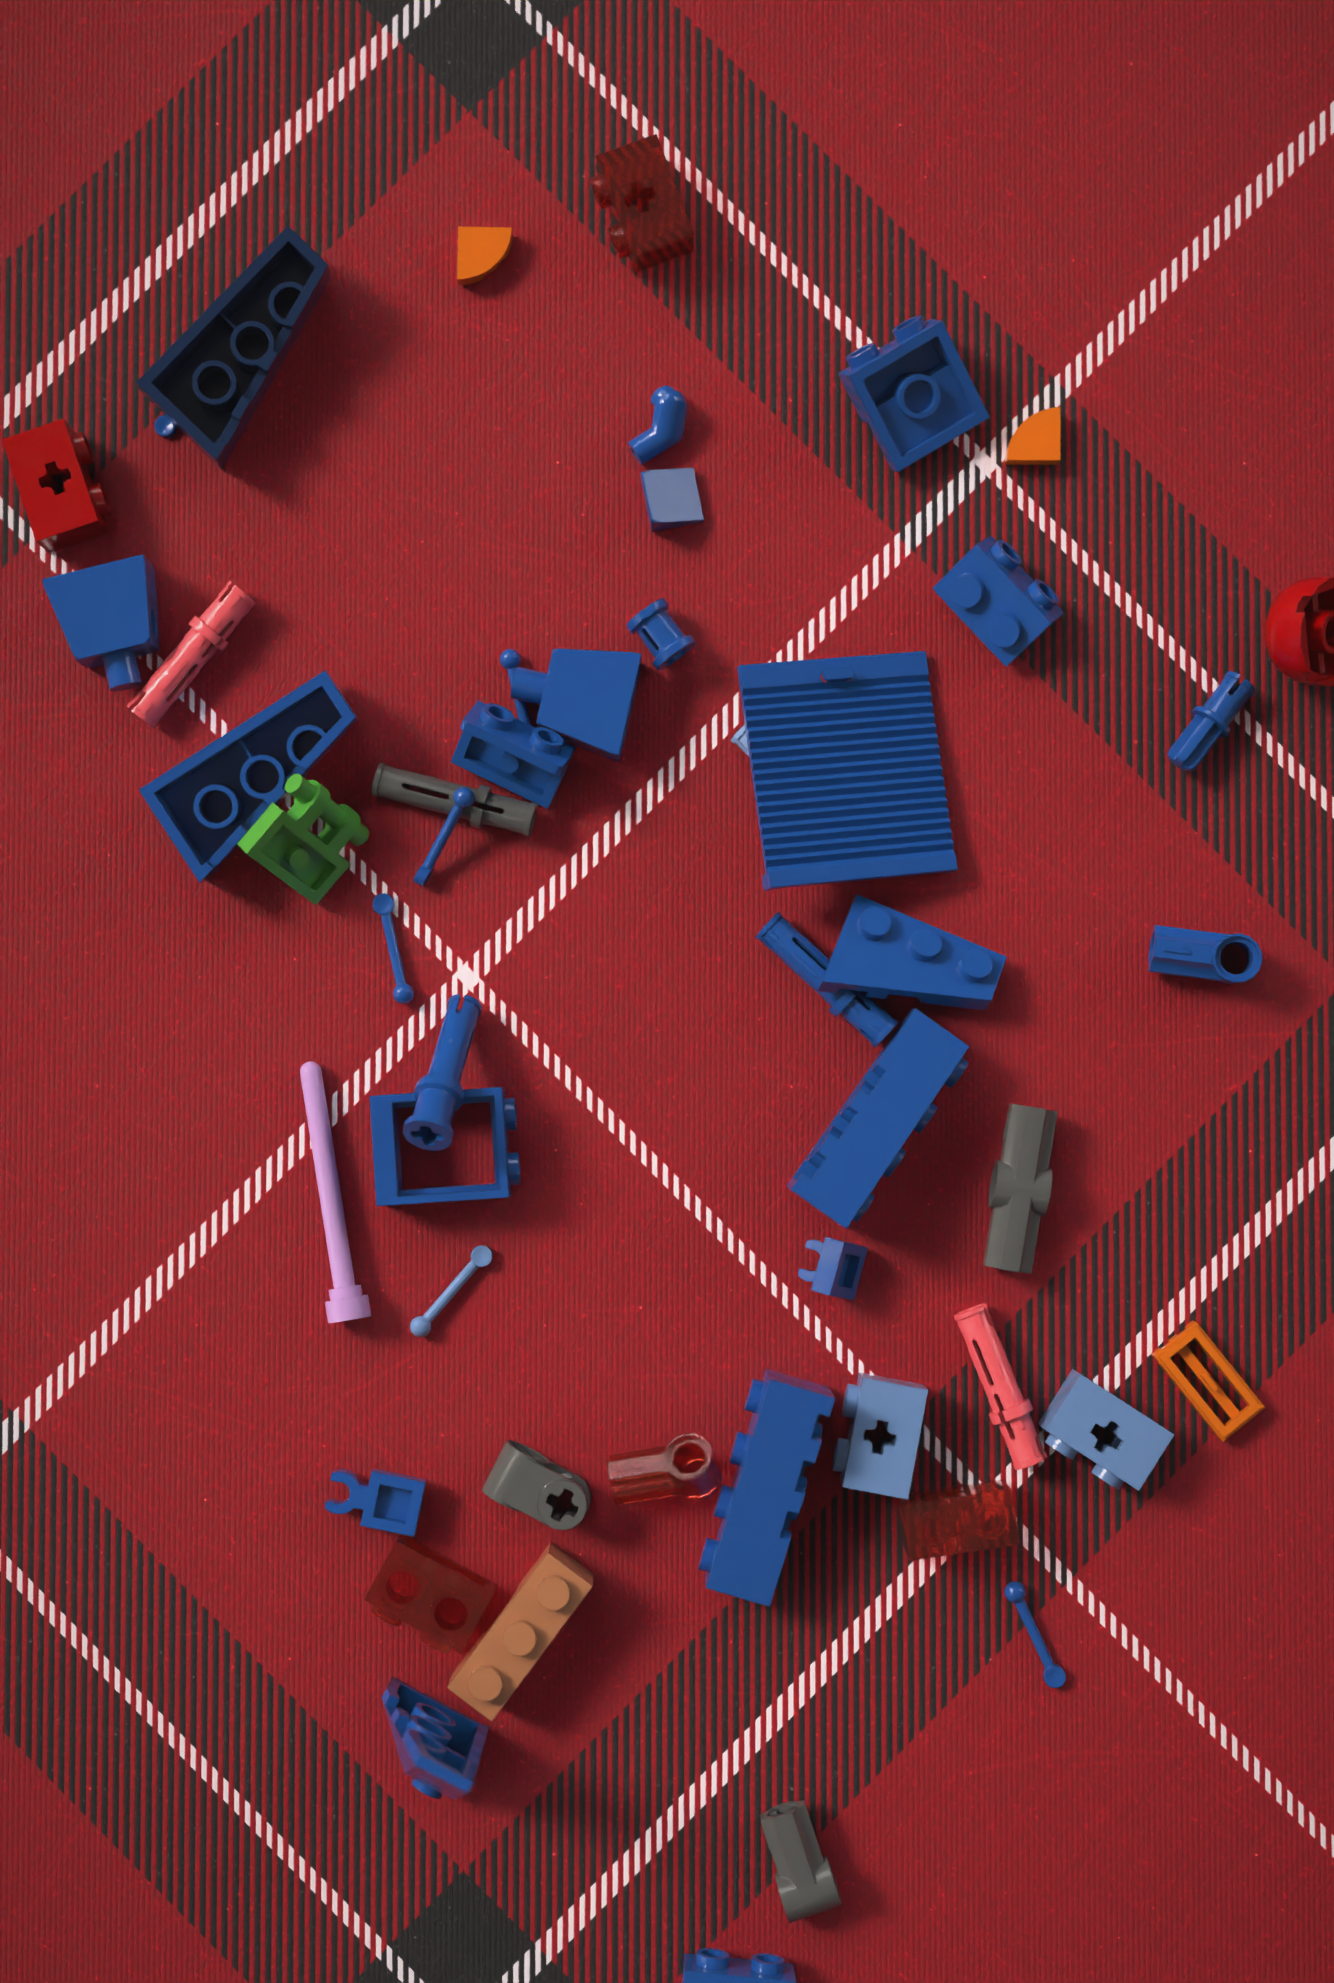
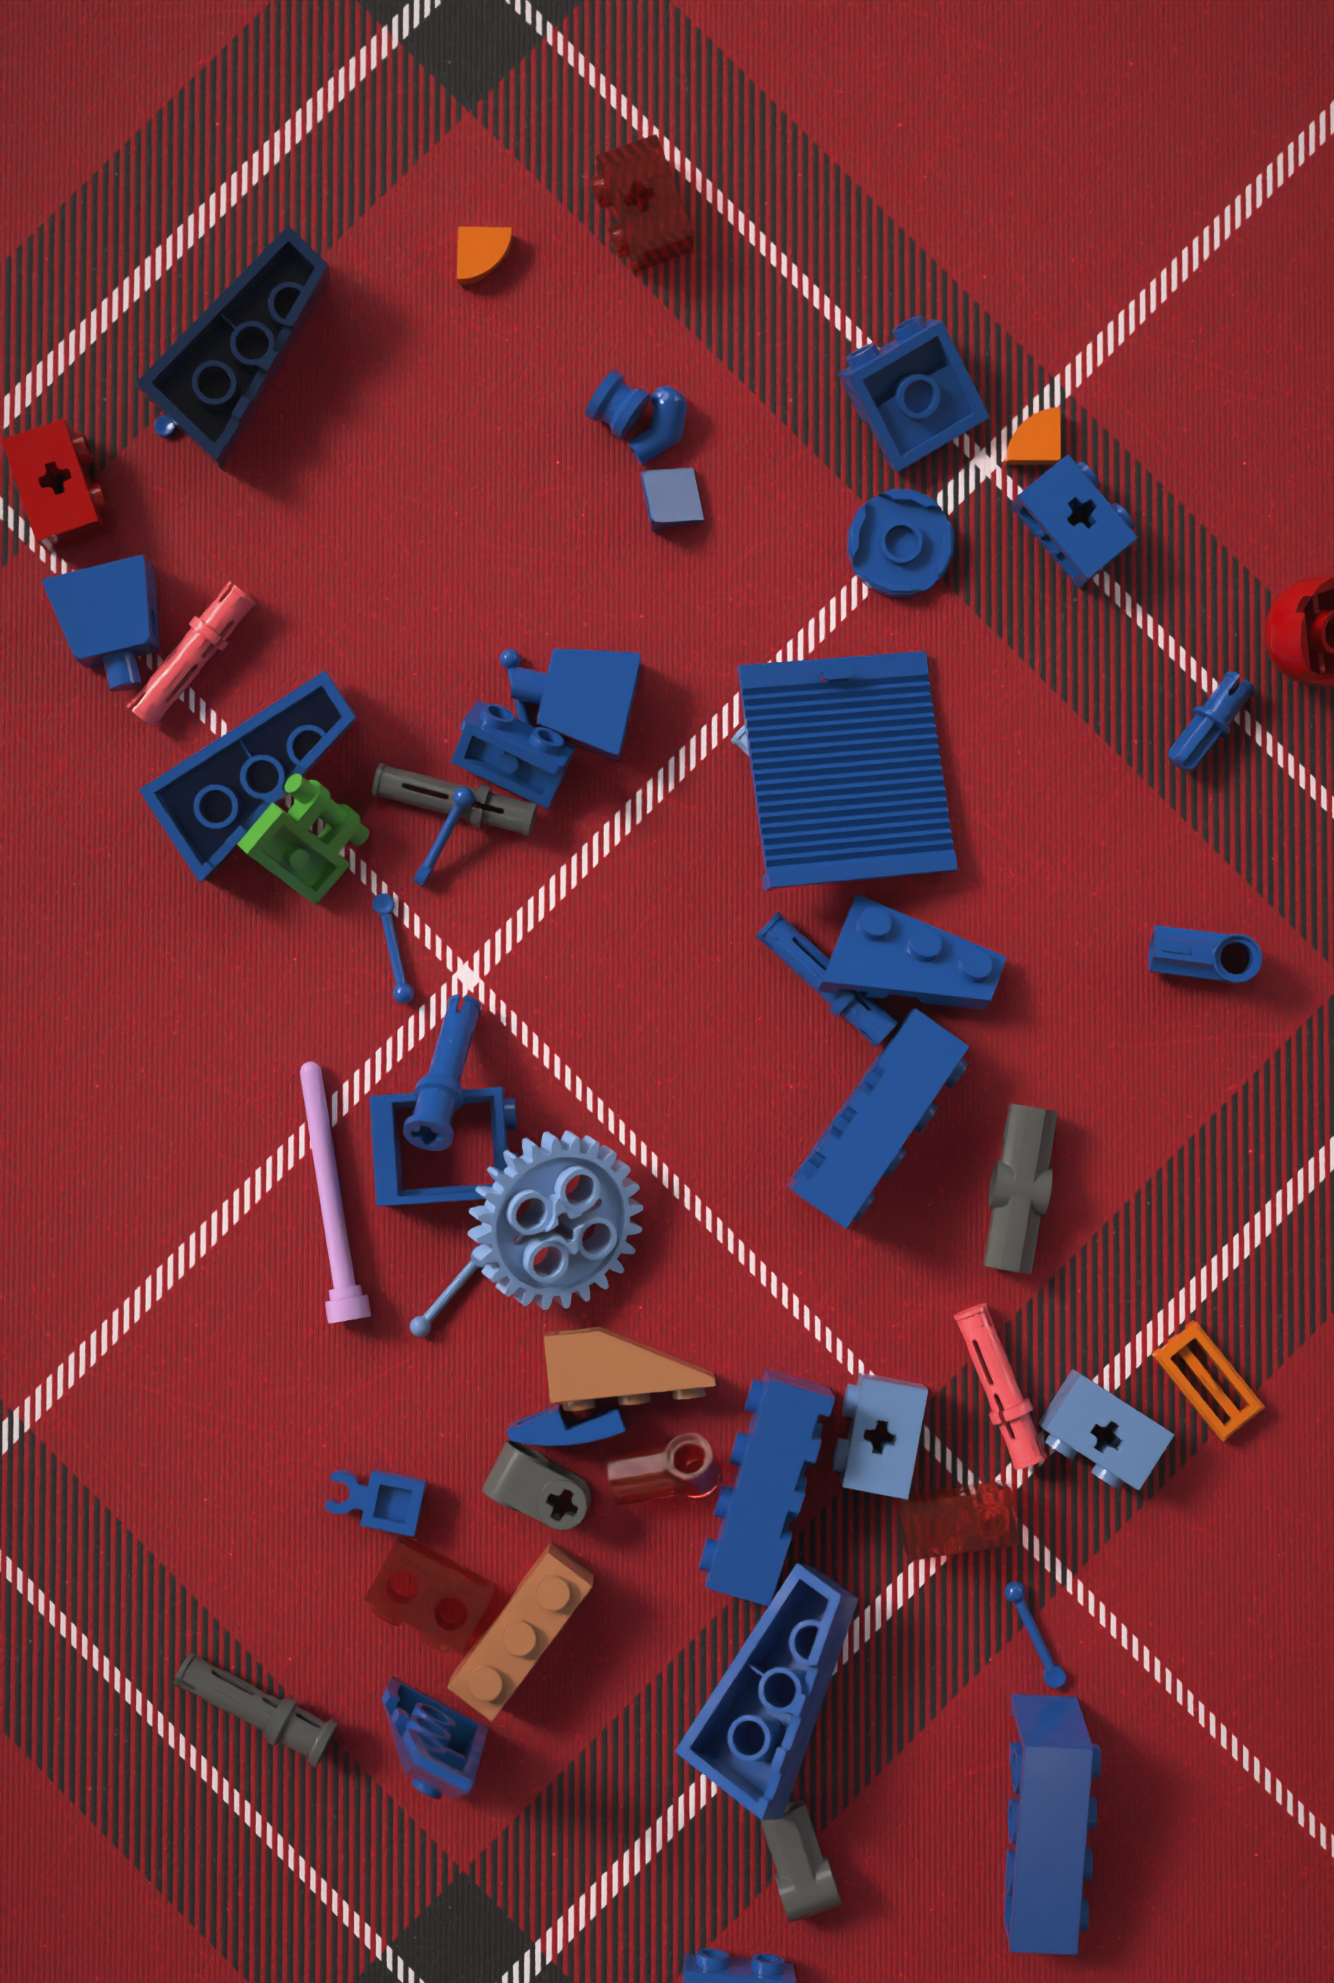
blue bush [627,598,696,671] -> none
blue tile [797,1237,868,1300] -> none
blue bracket [932,536,1064,667] -> none
none -> dark grey pin [173,1652,339,1768]
none -> light blue gear [468,1131,643,1310]
none -> blue slope [506,1404,626,1446]
none -> nougat slope [544,1327,716,1411]
none -> blue wheel [585,370,651,440]
none -> blue wedge [675,1563,859,1821]
none -> blue tile [847,489,954,598]
none -> blue wedge [1004,1694,1101,1955]
none -> blue brick [1011,454,1138,589]

